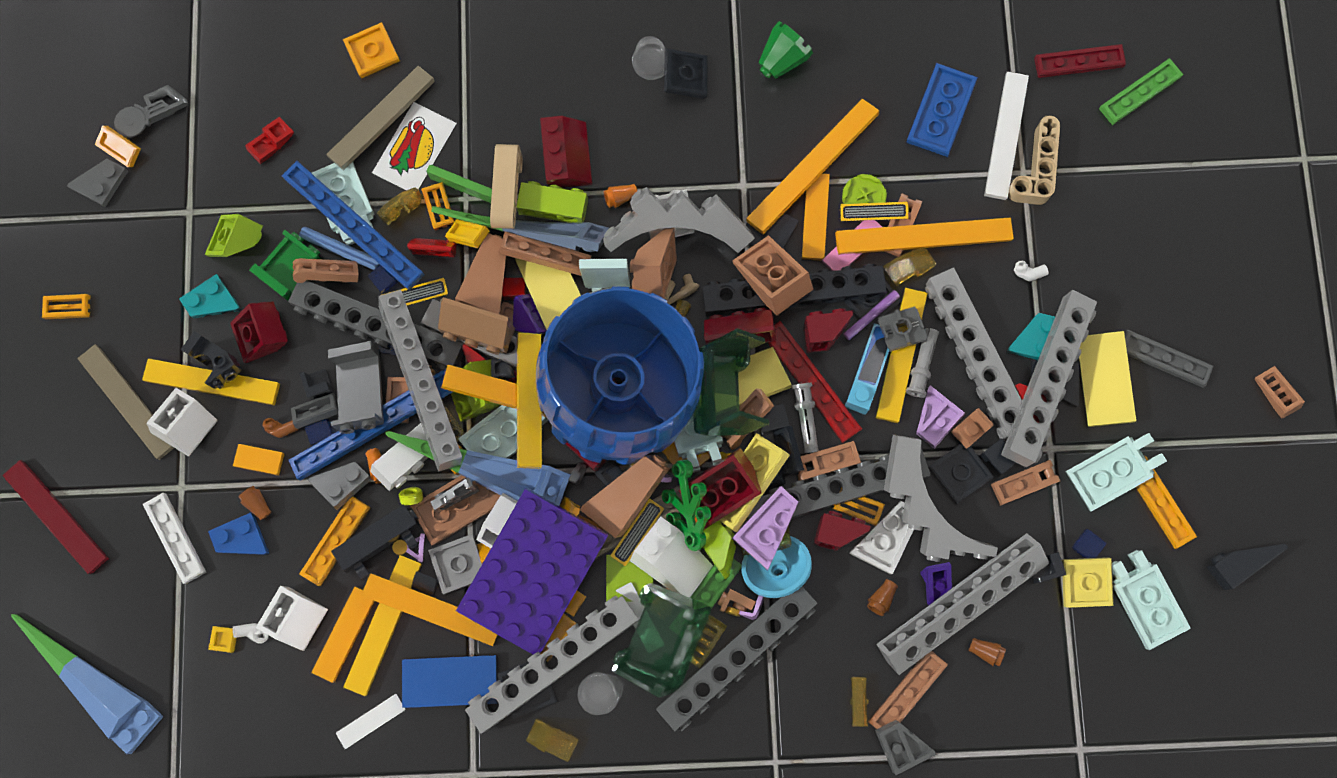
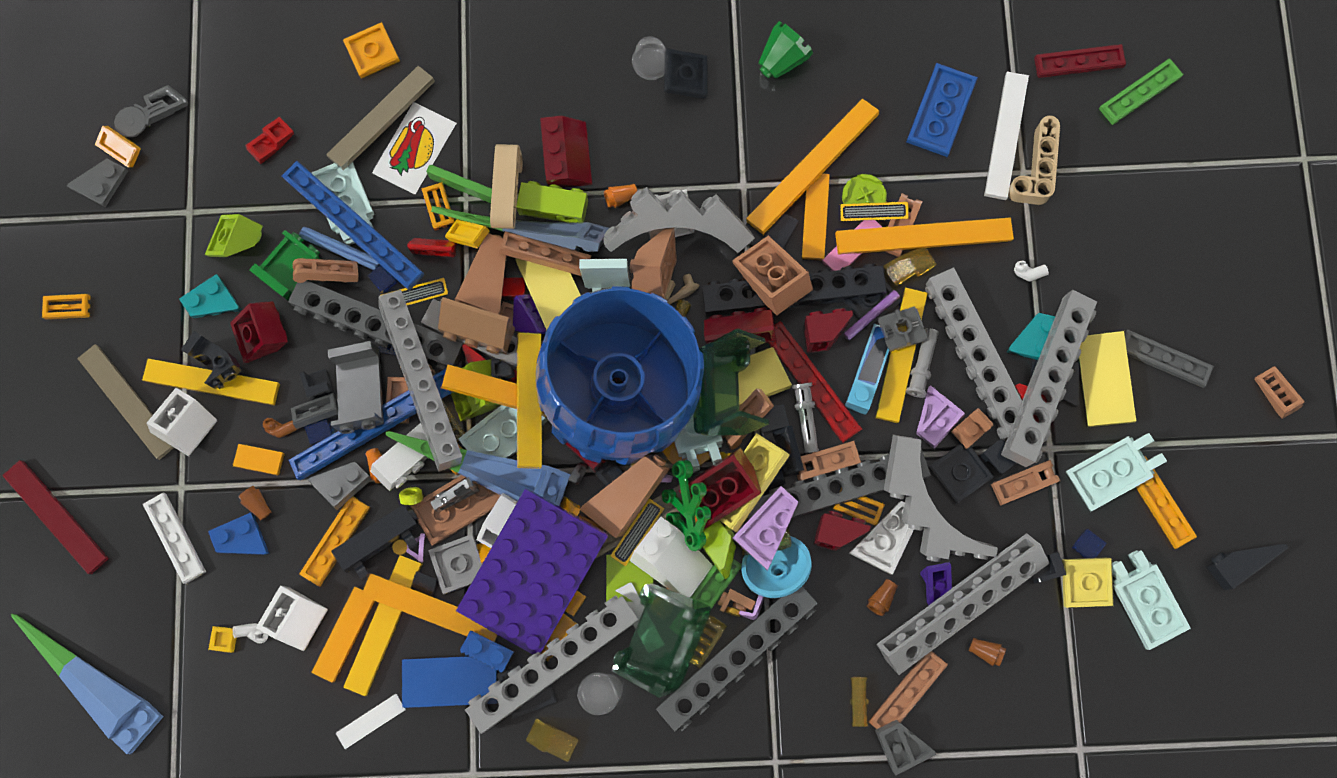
clear yellow slope [377,187,423,225] -> none
none -> blue brick [460,630,514,673]

